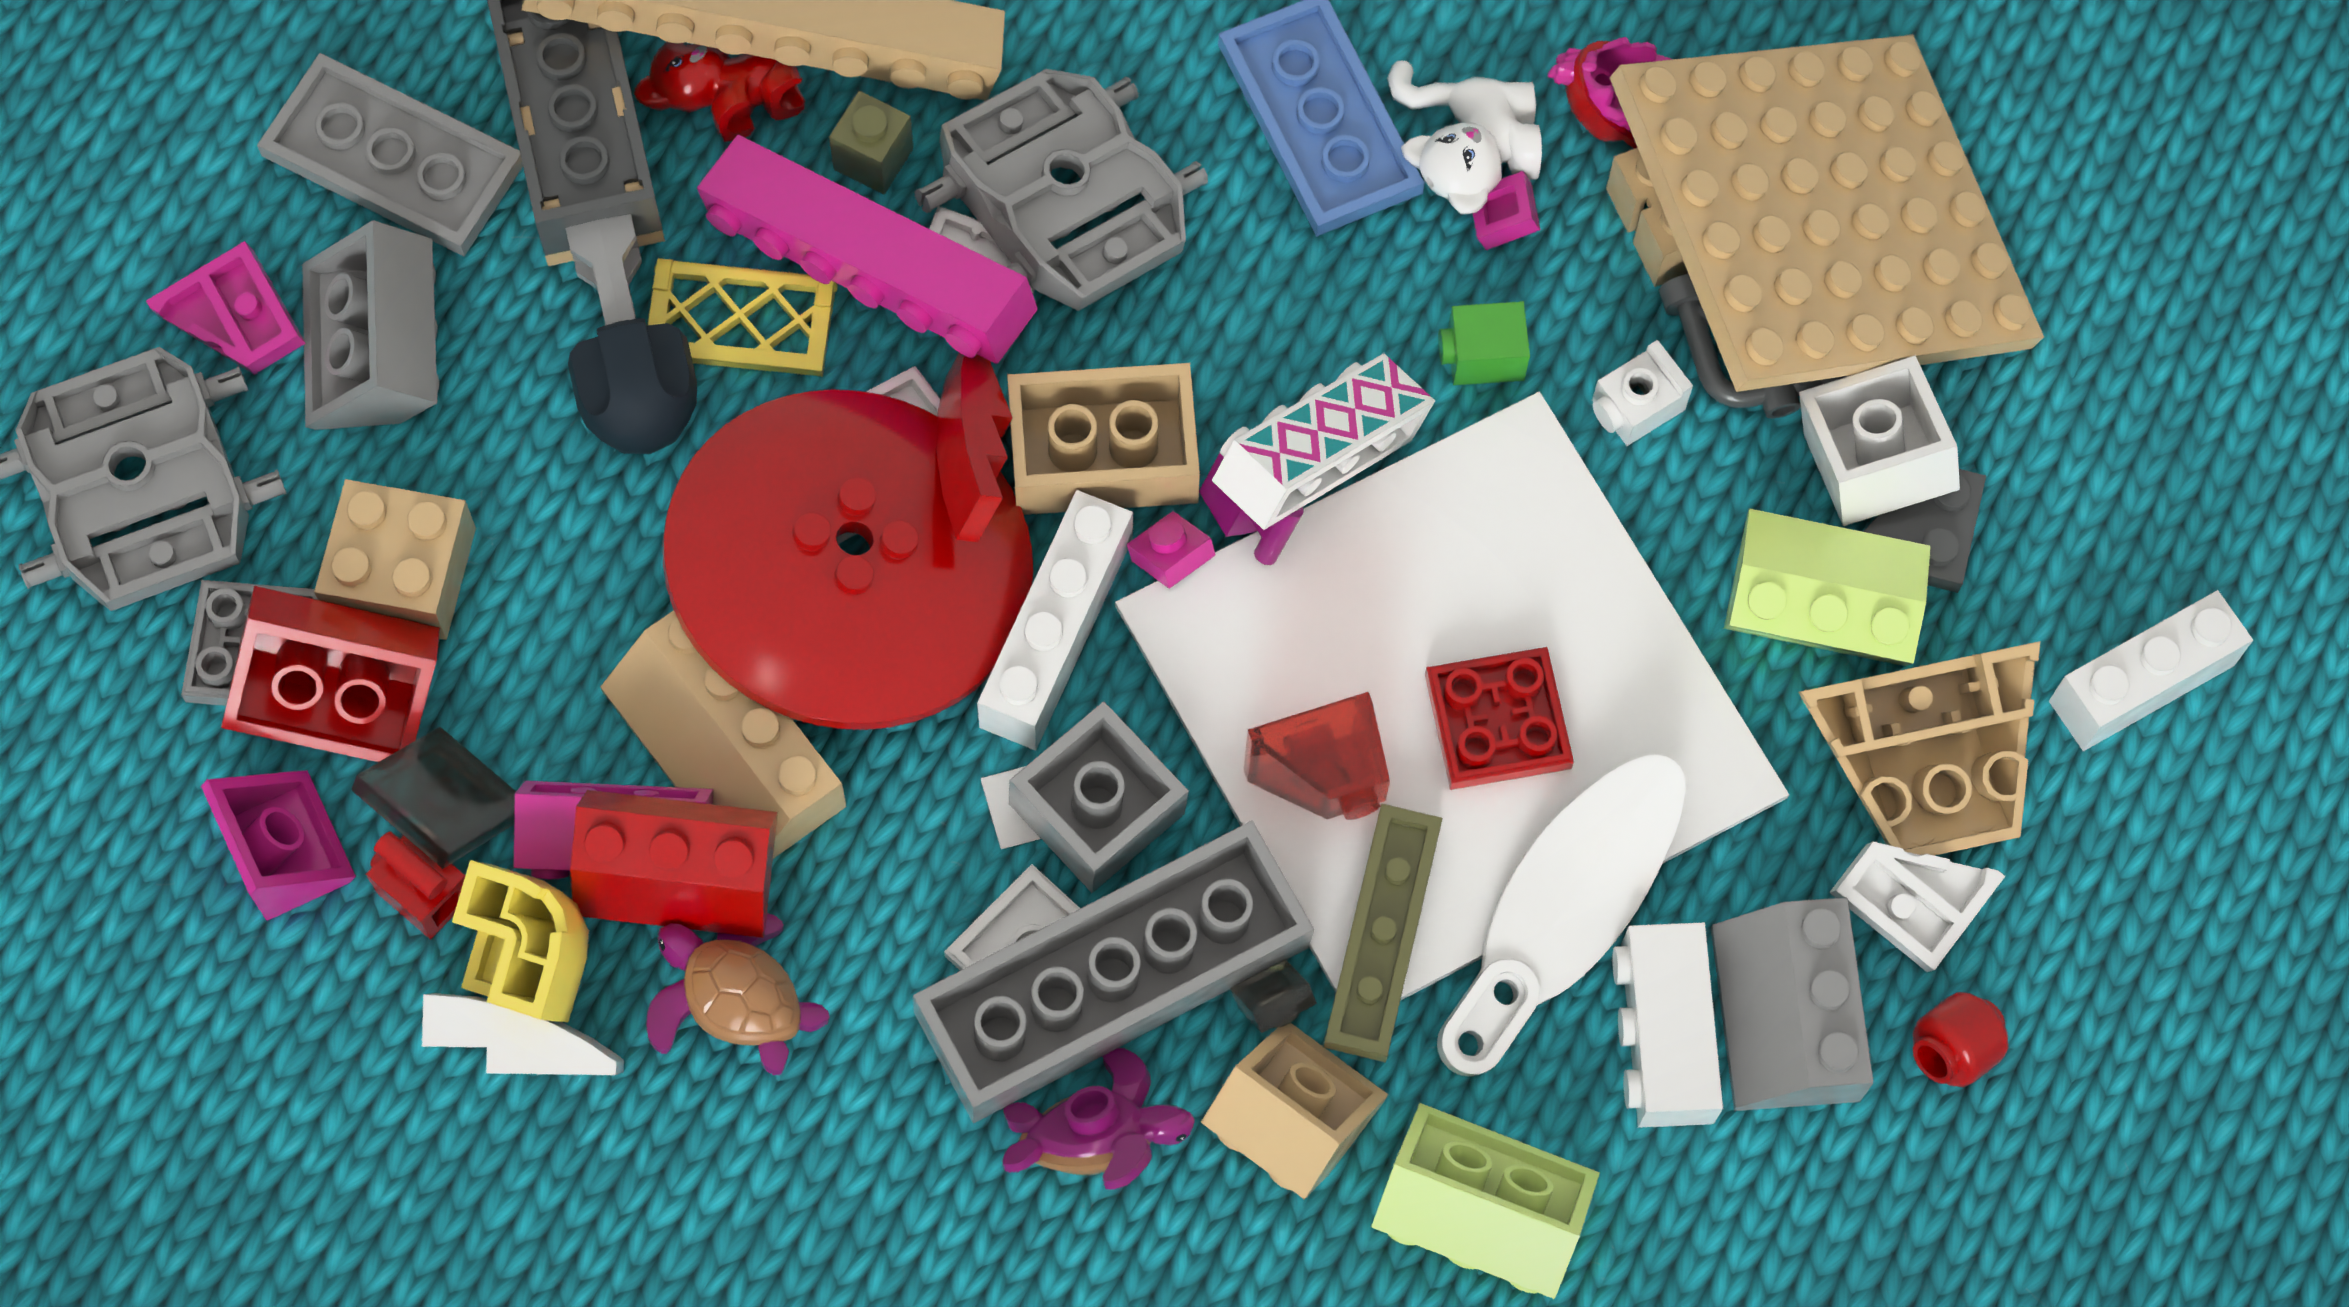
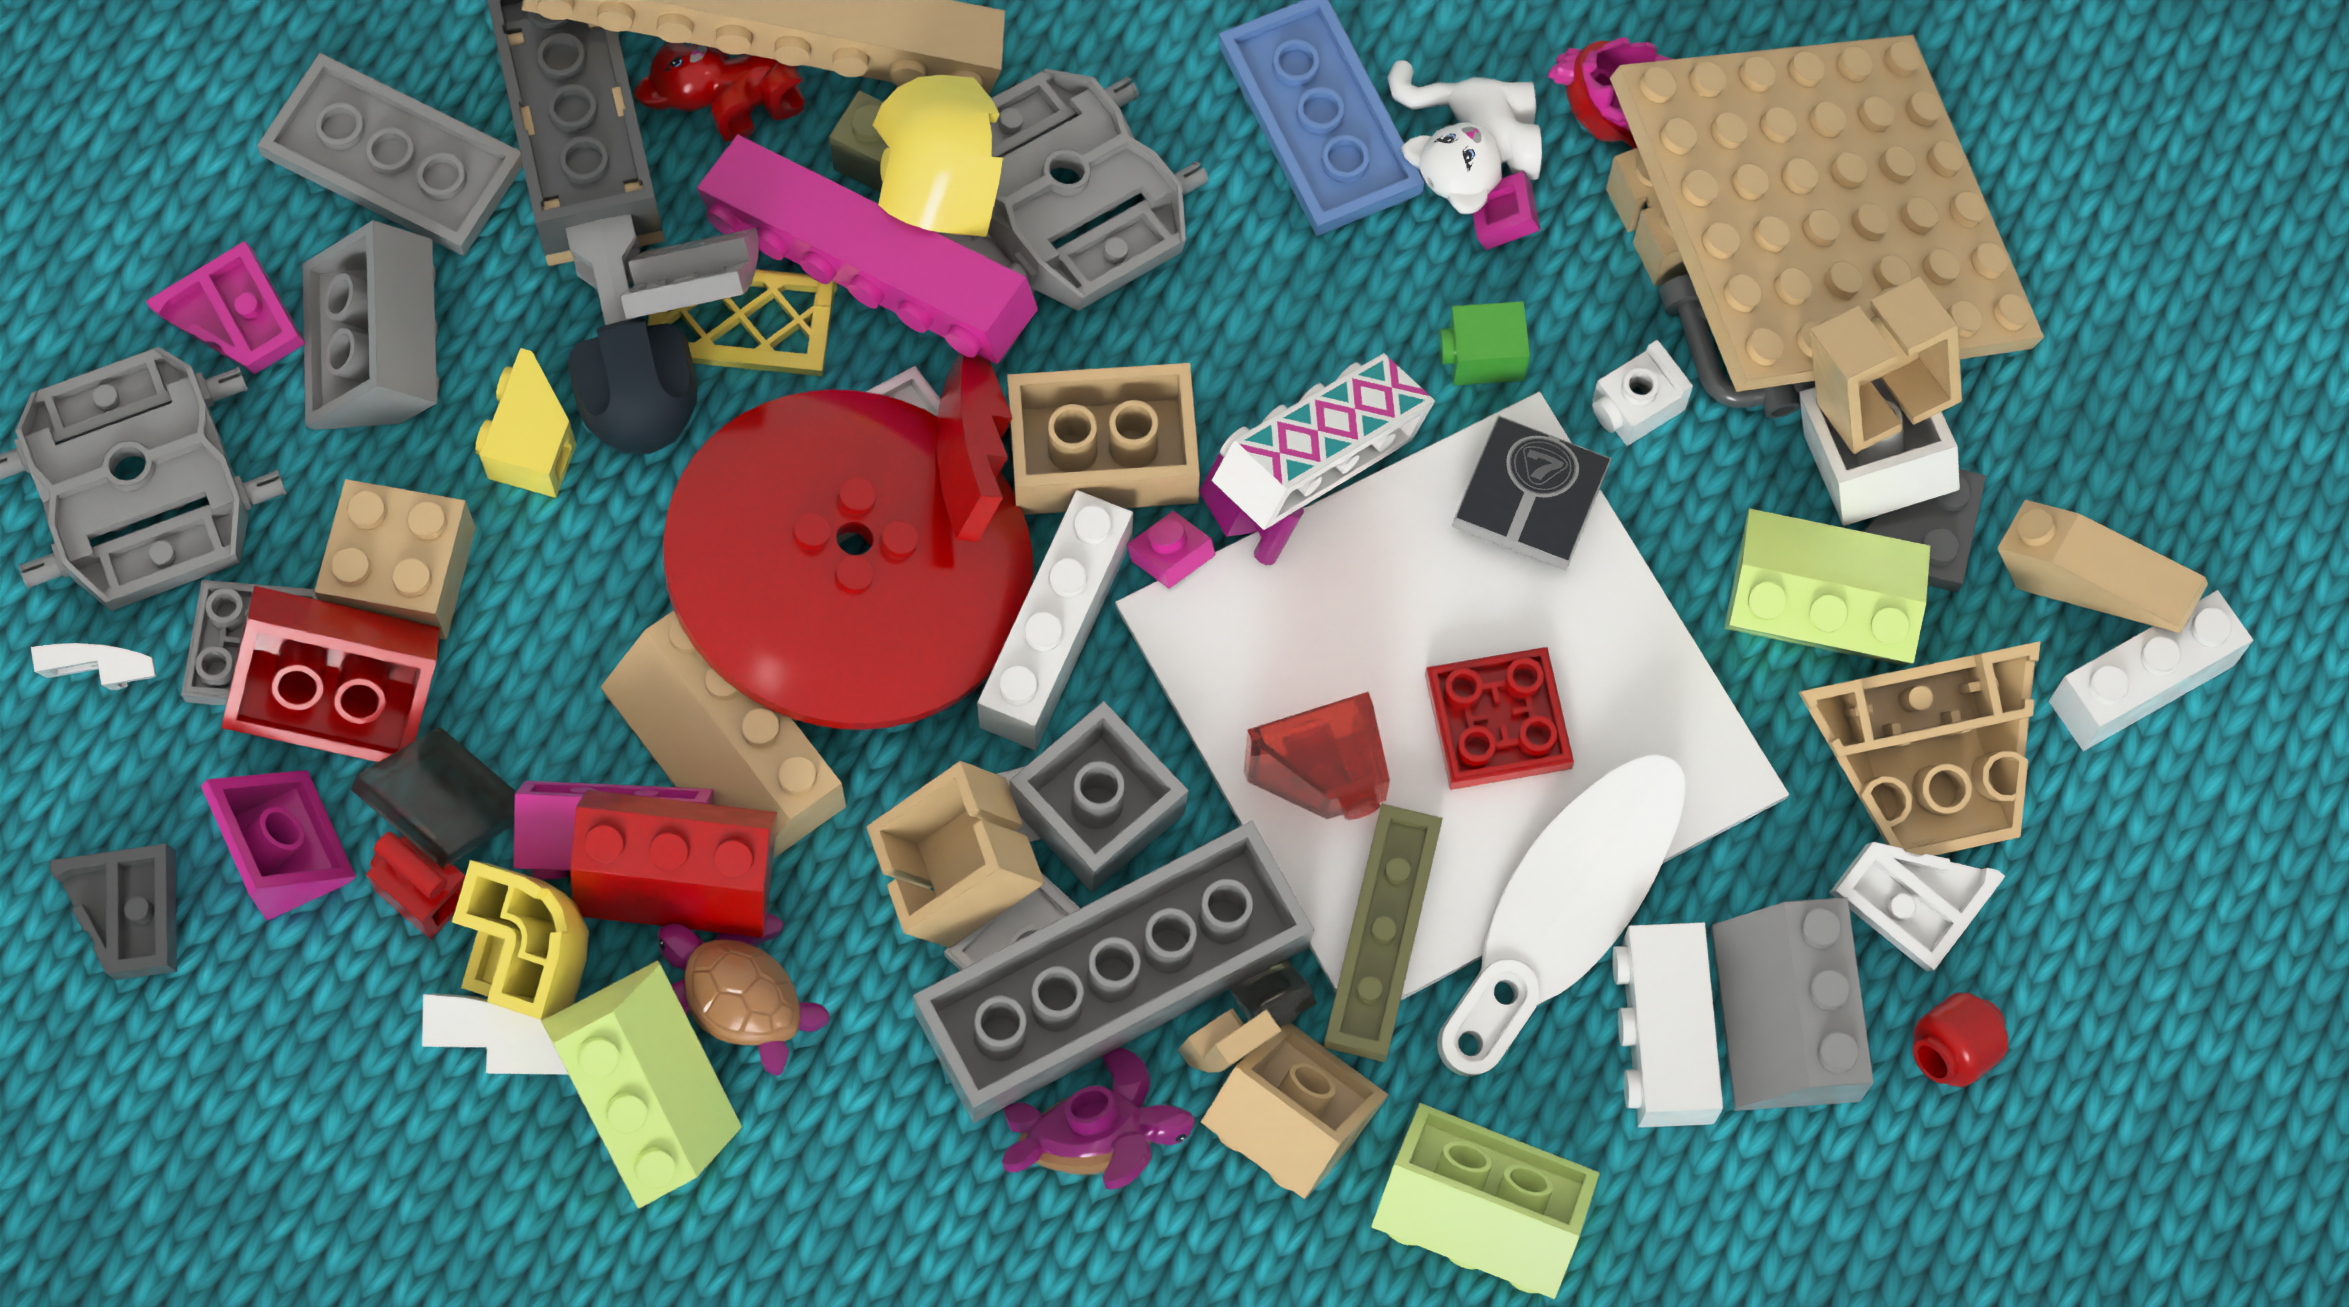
none -> white slope [31,643,156,690]
none -> dark grey wing [50,844,177,980]
none -> light yellow slope [476,348,576,498]
none -> yellowish green slope [541,960,742,1209]
none -> light grey slope [620,228,759,319]
none -> tan piece [866,761,1045,948]
none -> light yellow brick [873,75,1003,237]
none -> tan slope [1178,1008,1282,1073]
none -> black slope [1452,415,1612,571]
none -> tan piece [1810,276,1962,454]
none -> tan slope [1997,500,2208,633]

